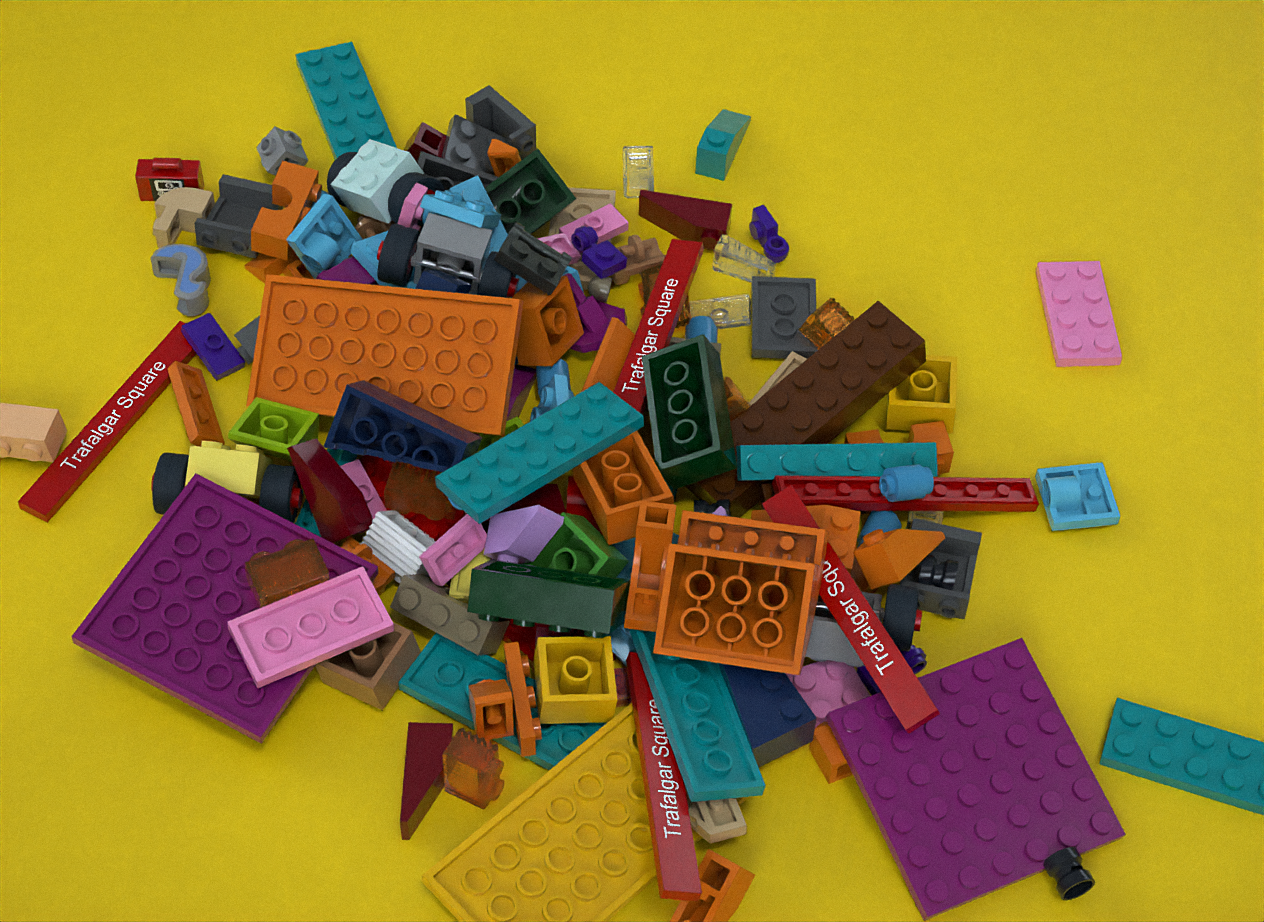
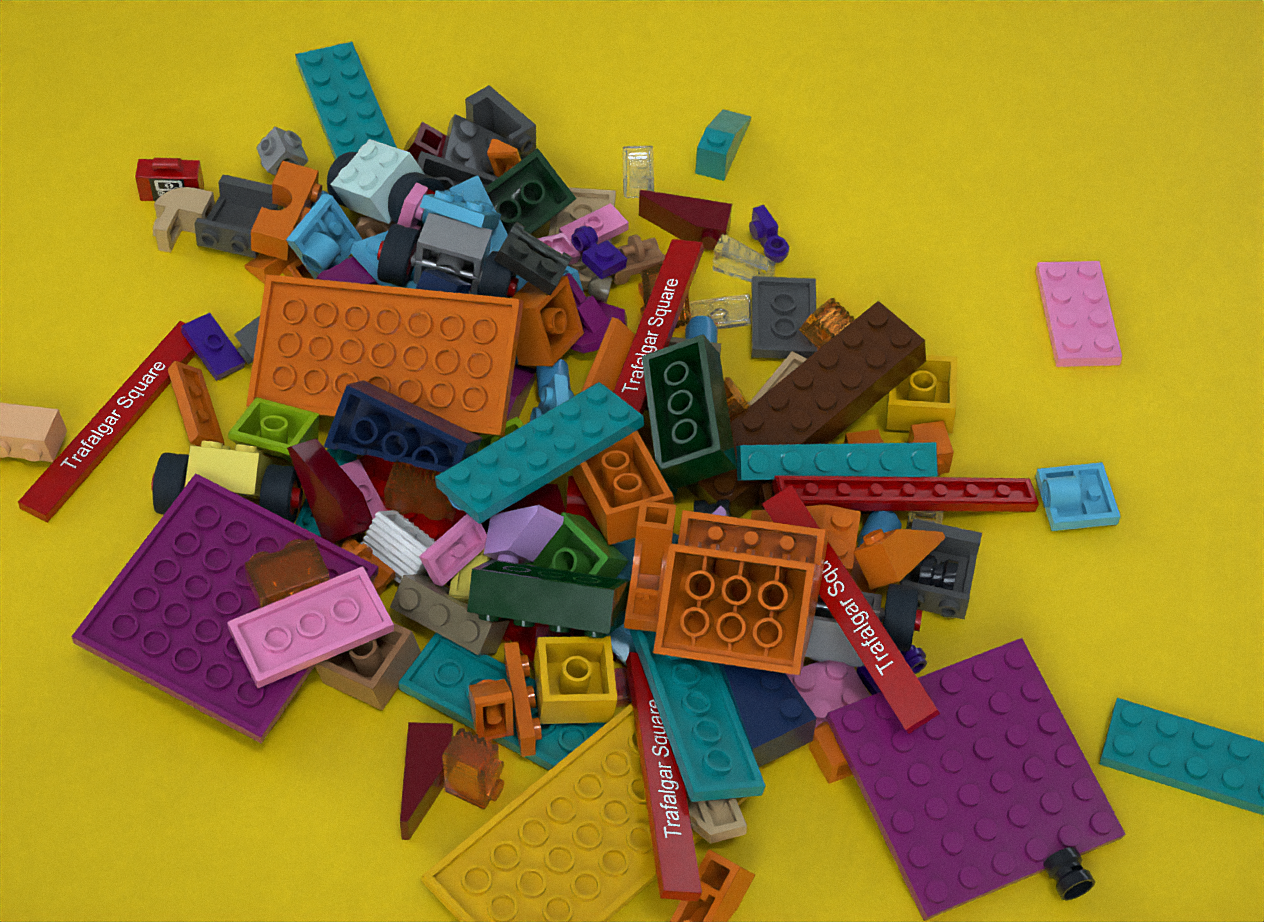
light grey animal [150,244,211,316] -> none
dark azure brick [879,464,934,502] -> none

